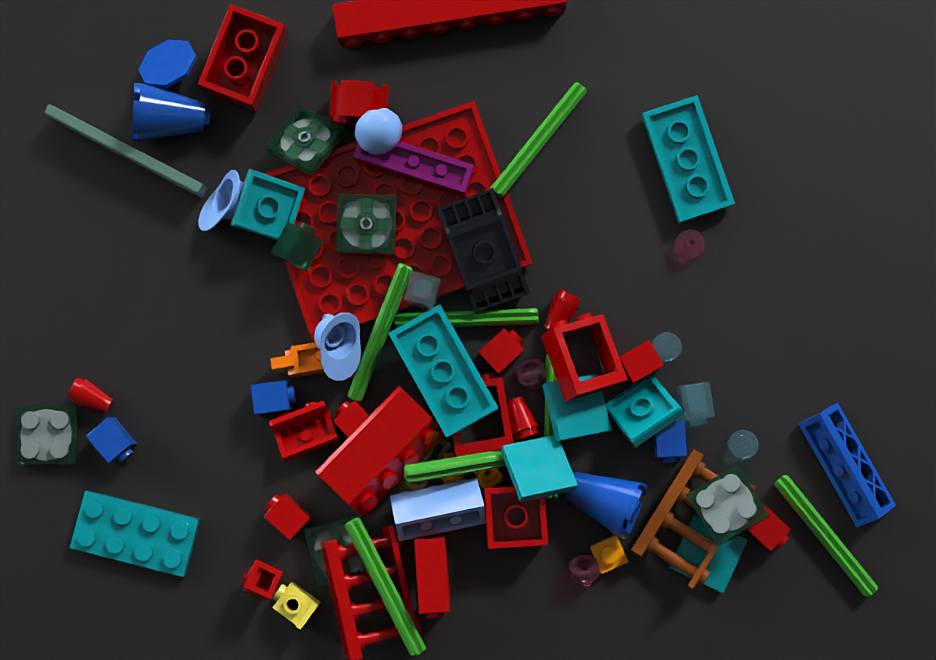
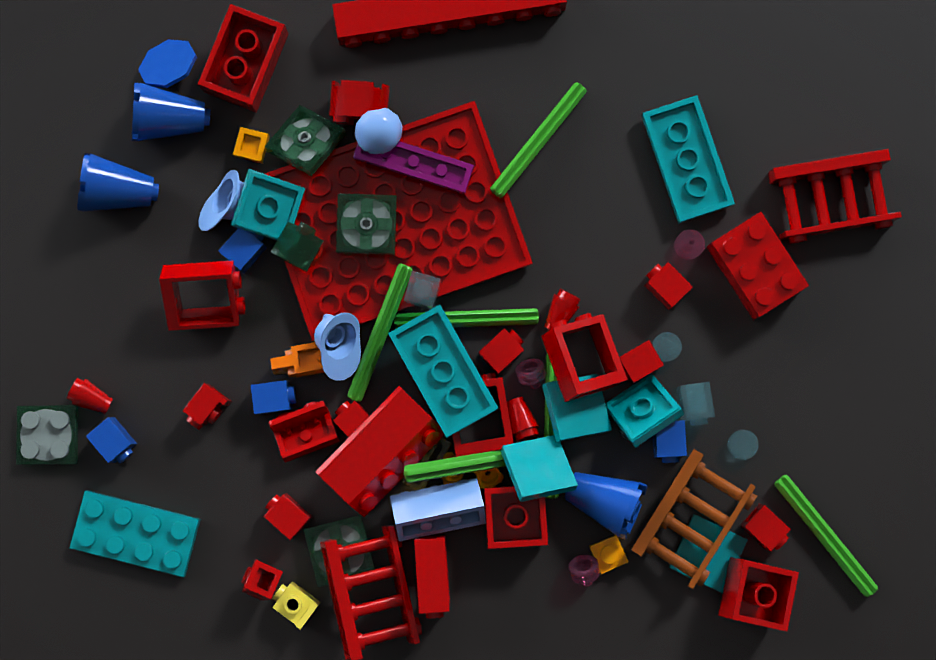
sand green tile [44,104,208,198] -> none
bright green axle [345,518,426,656] -> none
black plate [437,188,530,313] -> none
light grey piece [686,464,770,547] -> none
blue fence [798,402,896,527] -> none
none -> blue cone [77,153,159,212]
none -> red window [159,260,246,331]
none -> red brick [183,383,232,430]
none -> blue brick [218,228,267,273]
none -> light orange plate [233,127,270,164]
none -> red brick [644,262,693,310]
none -> red brick [707,212,809,320]
none -> red brick [718,557,799,632]
none -> red fence [768,149,902,244]

